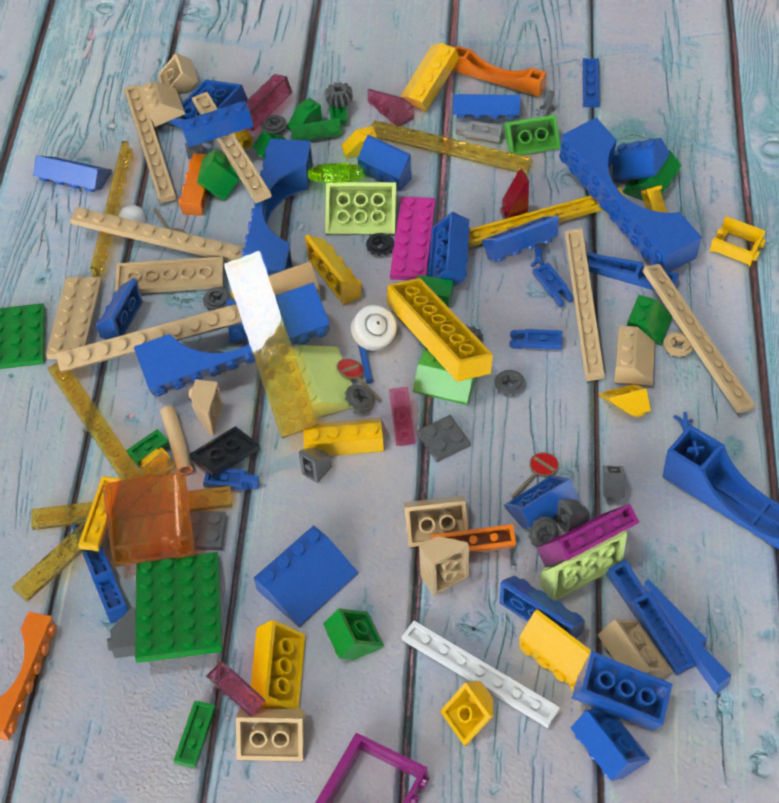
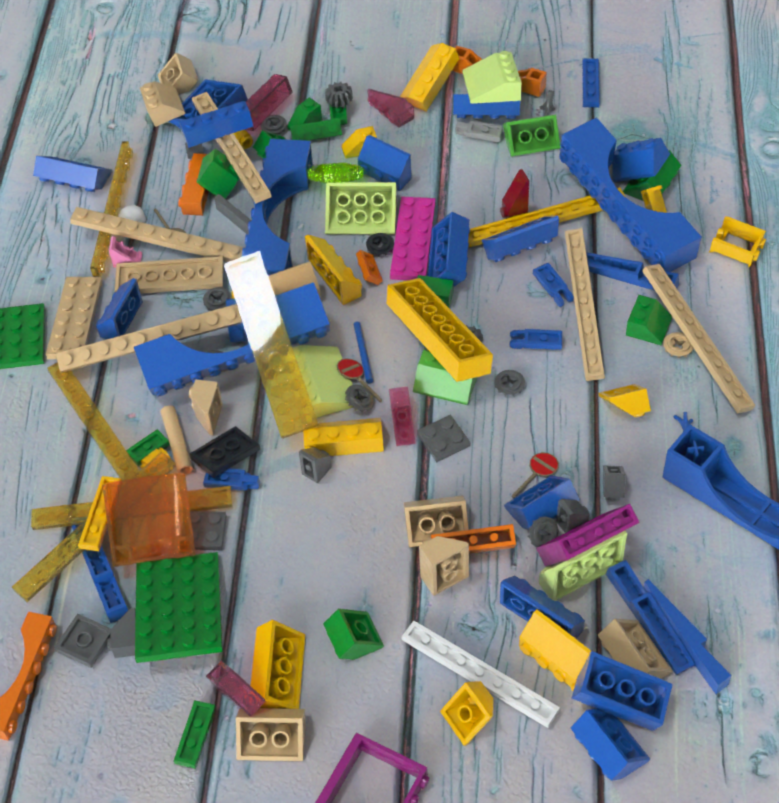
tan plate [124,84,176,204] -> none
blue slope [254,525,358,627] -> none
white wheel [351,305,397,351] -> none
clear yellow plate [371,120,533,175] -> none
blue bar [531,247,545,267] -> none
tan slope [614,325,655,386] -> none
none -> dark grey plate [54,613,111,668]
none -> bright pink slope [109,236,142,268]
none -> dark grey tile [214,194,252,234]
none -> orange plate [356,250,383,285]
none -> yellowish green slope [462,51,521,104]

